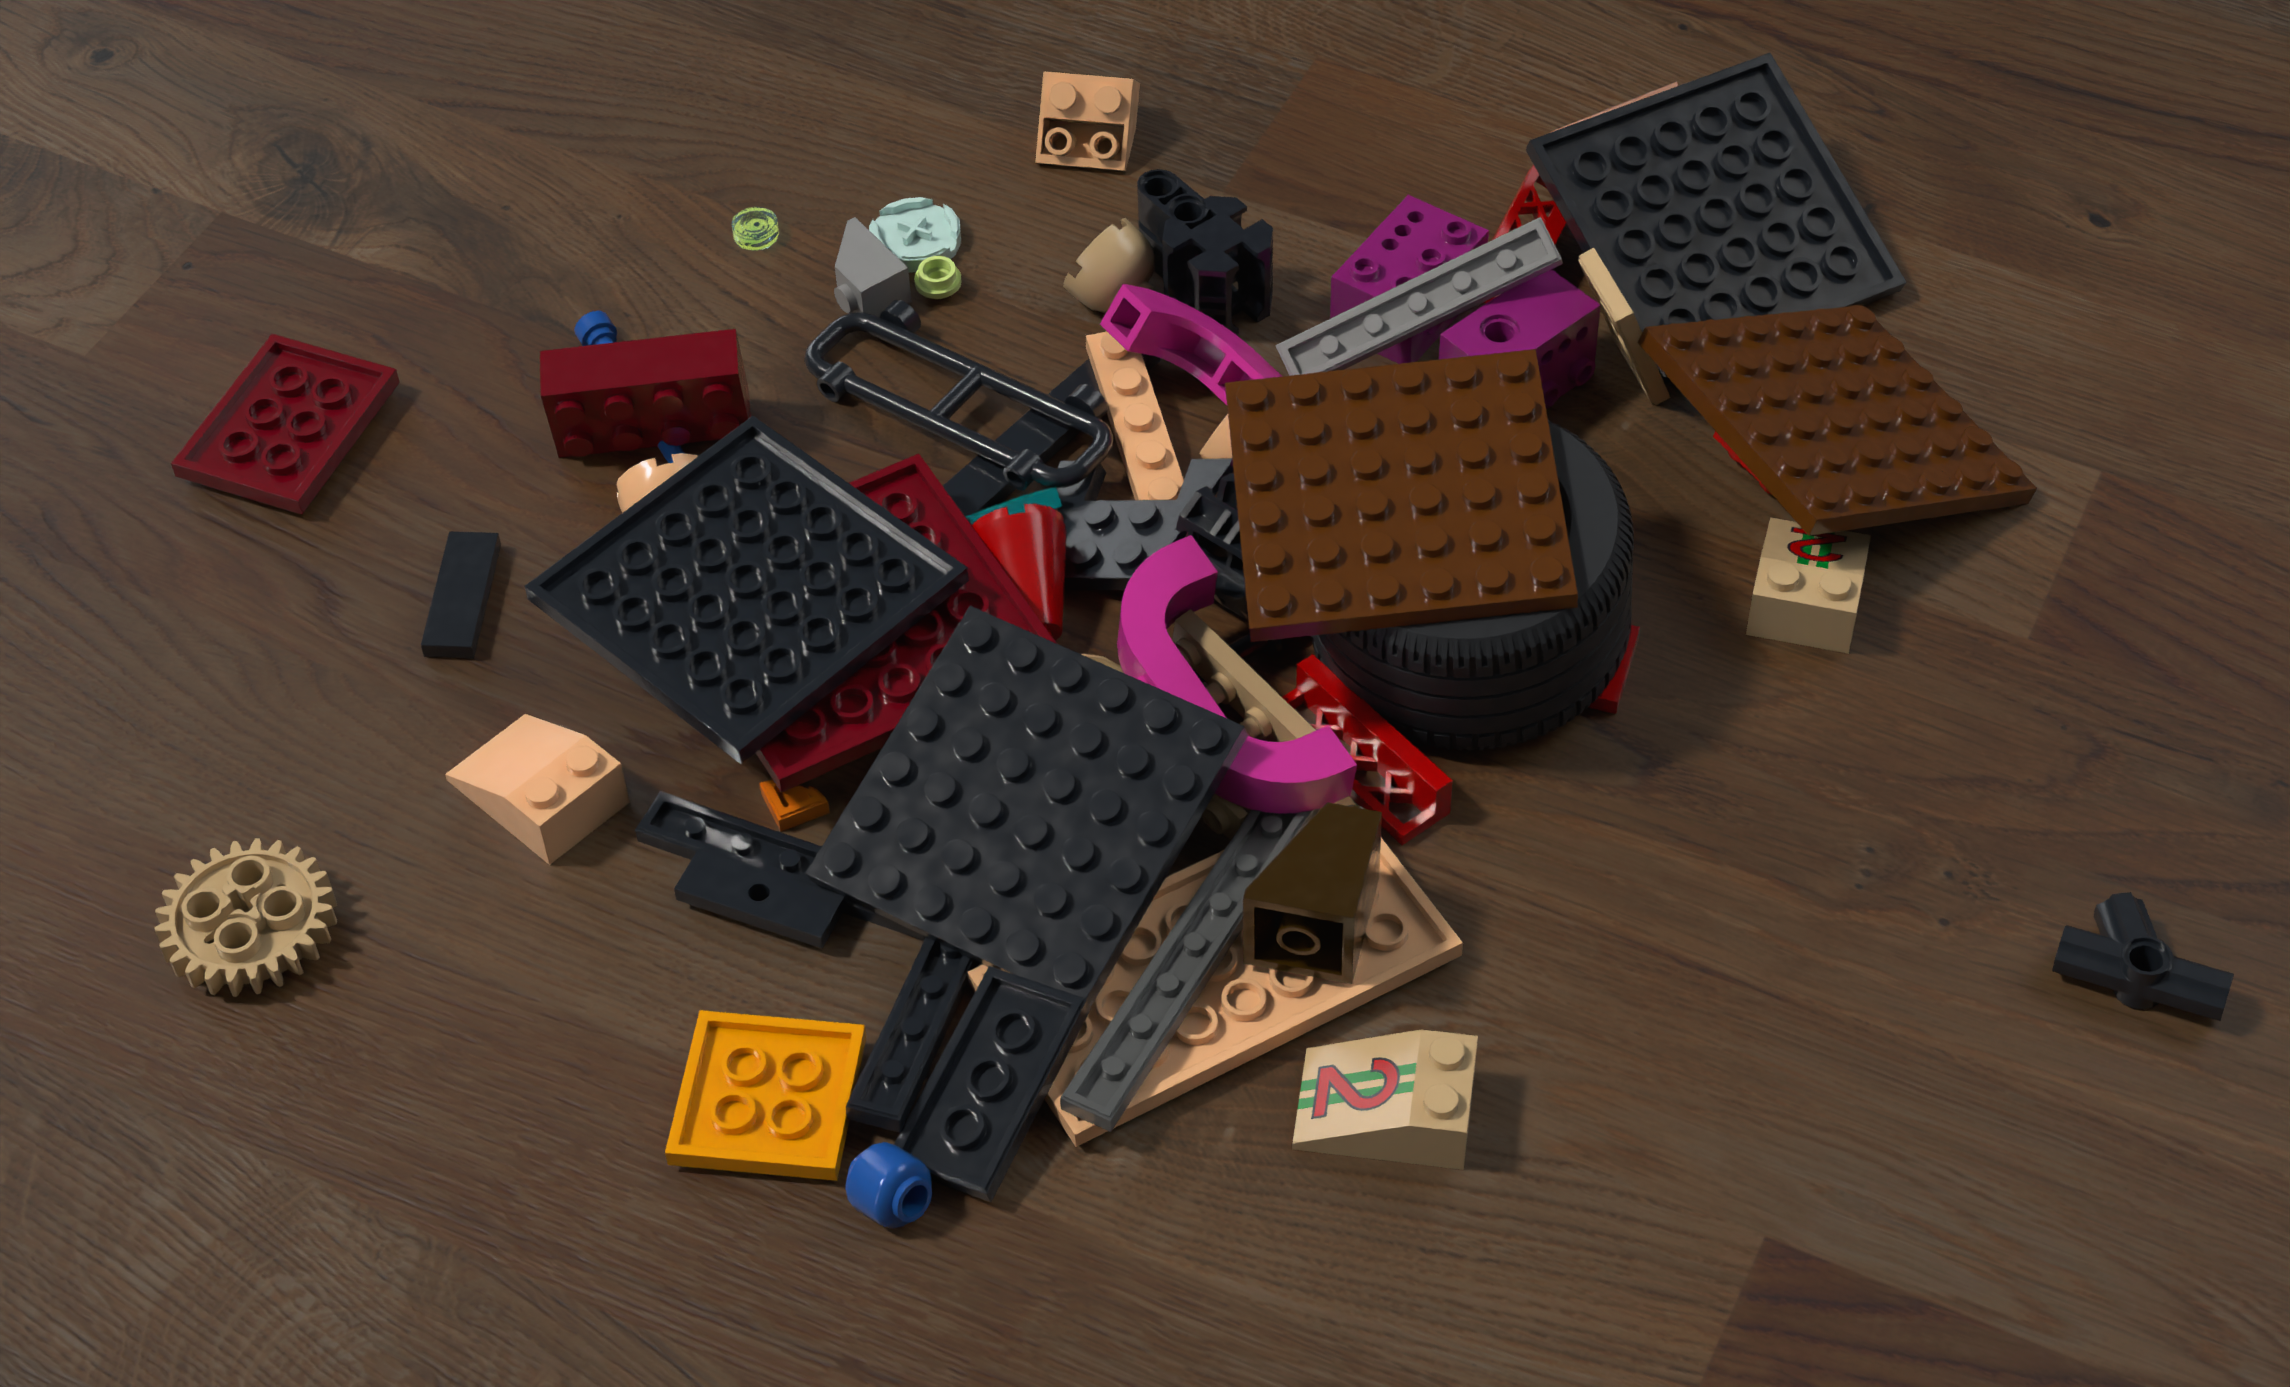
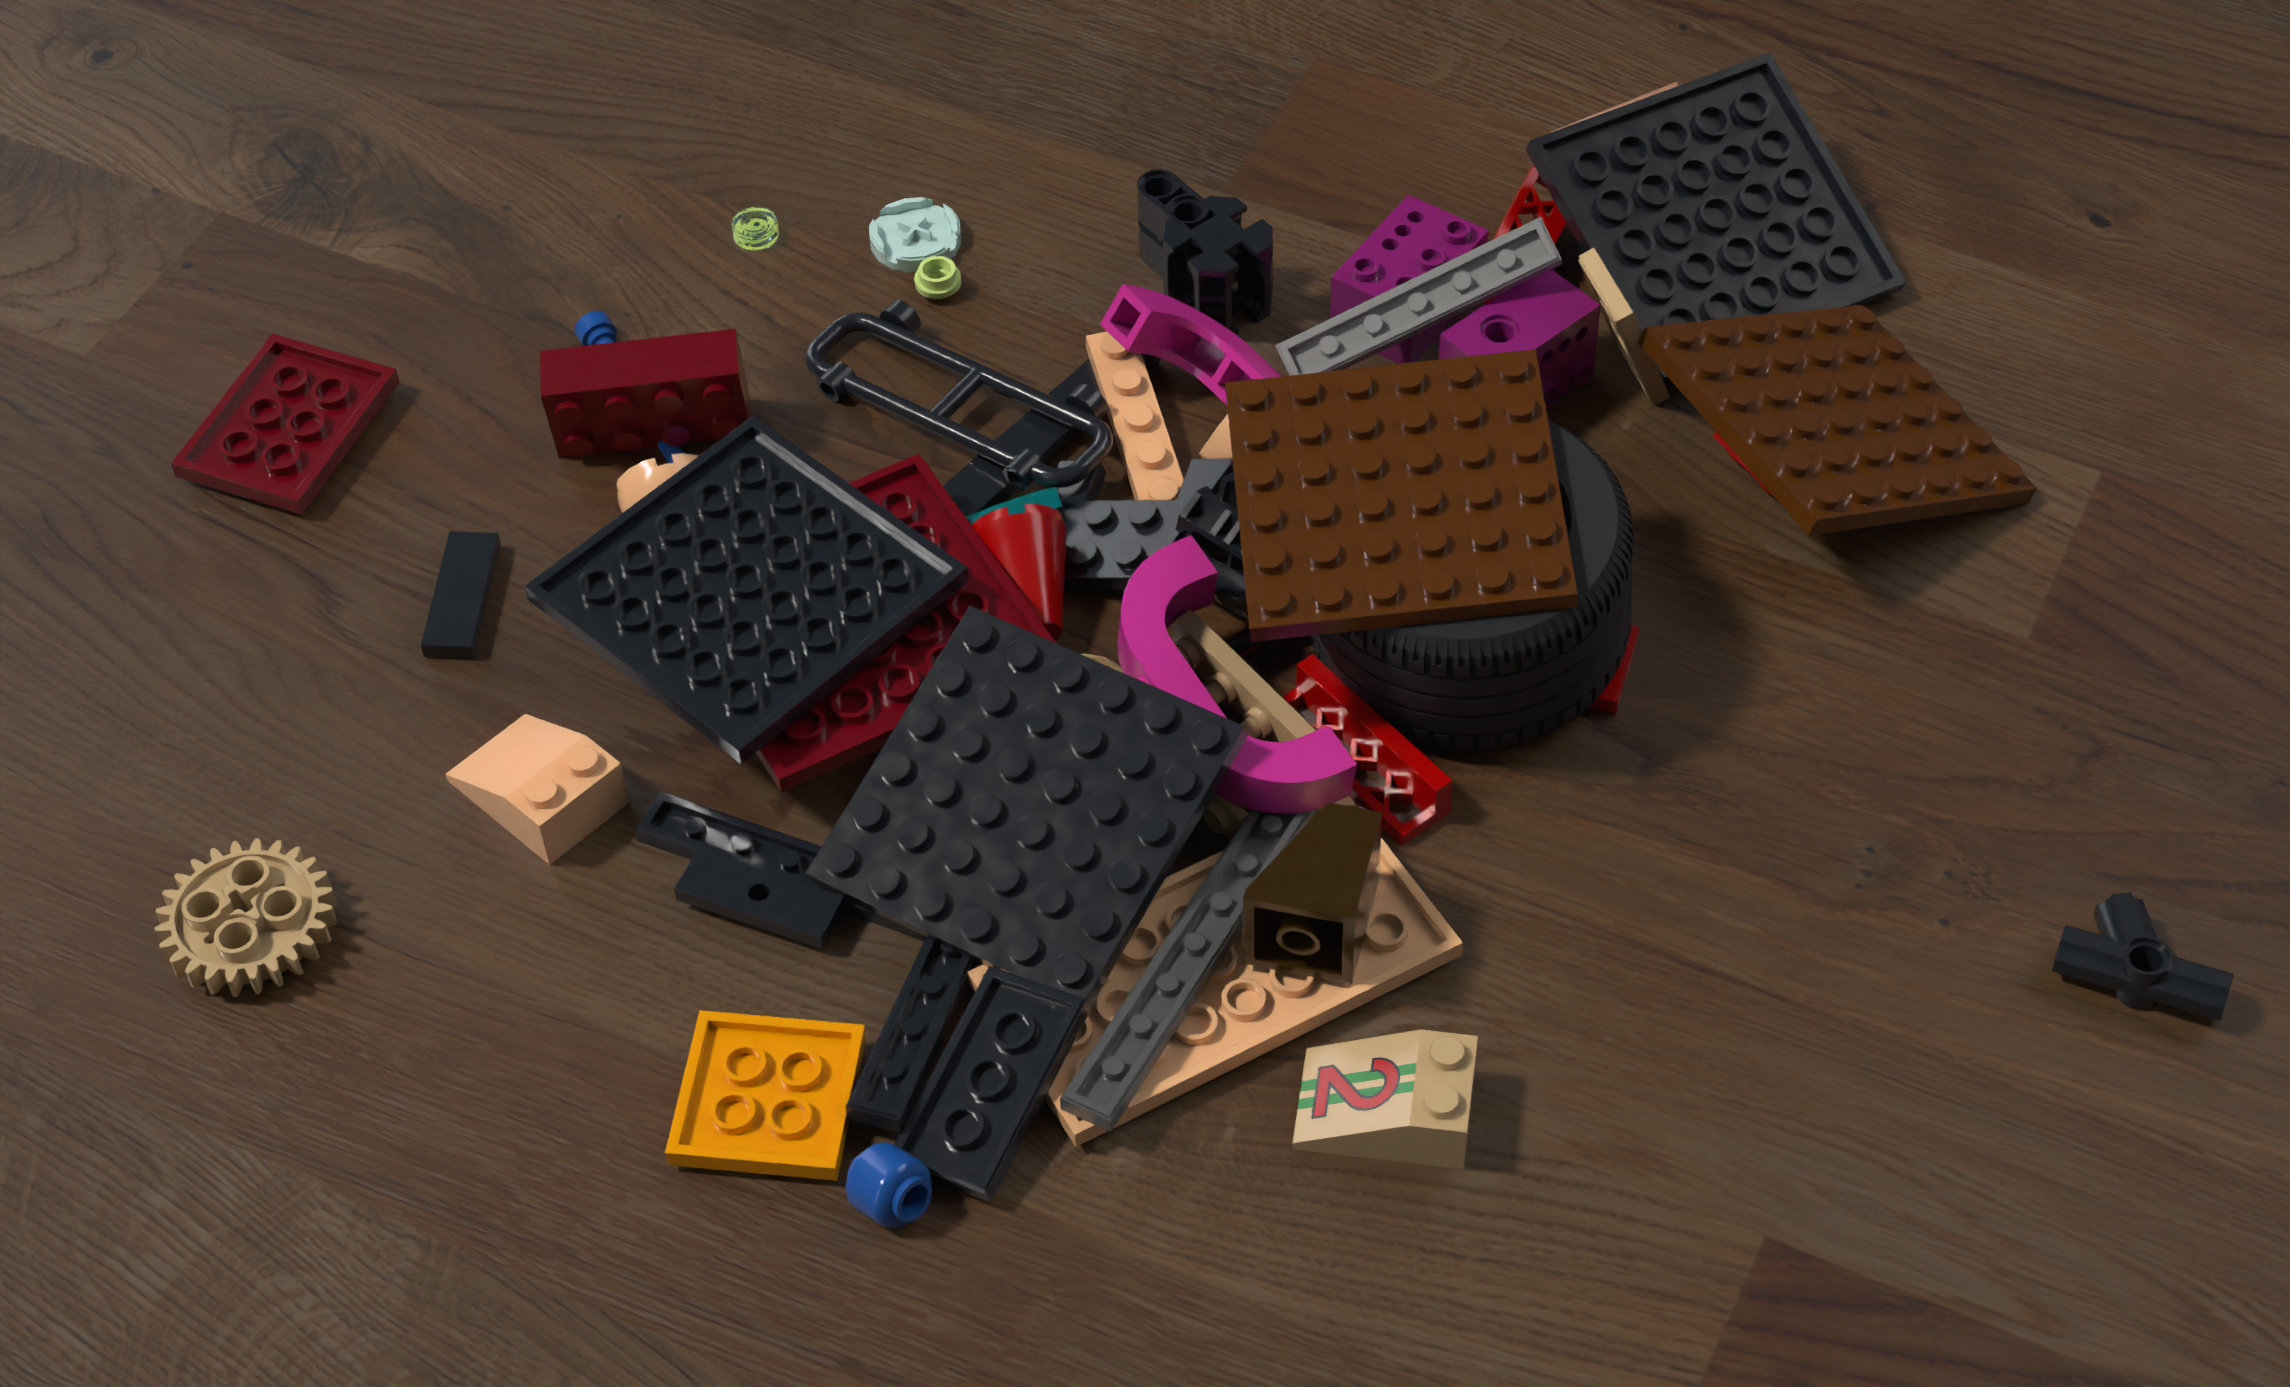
orange tile [759,779,830,832] -> none
light grey slope [834,217,912,317] -> none
light nougat slope [1035,71,1140,171] -> none
tan cylinder [1063,218,1156,313] -> none
tan slope [1746,517,1871,654] -> none

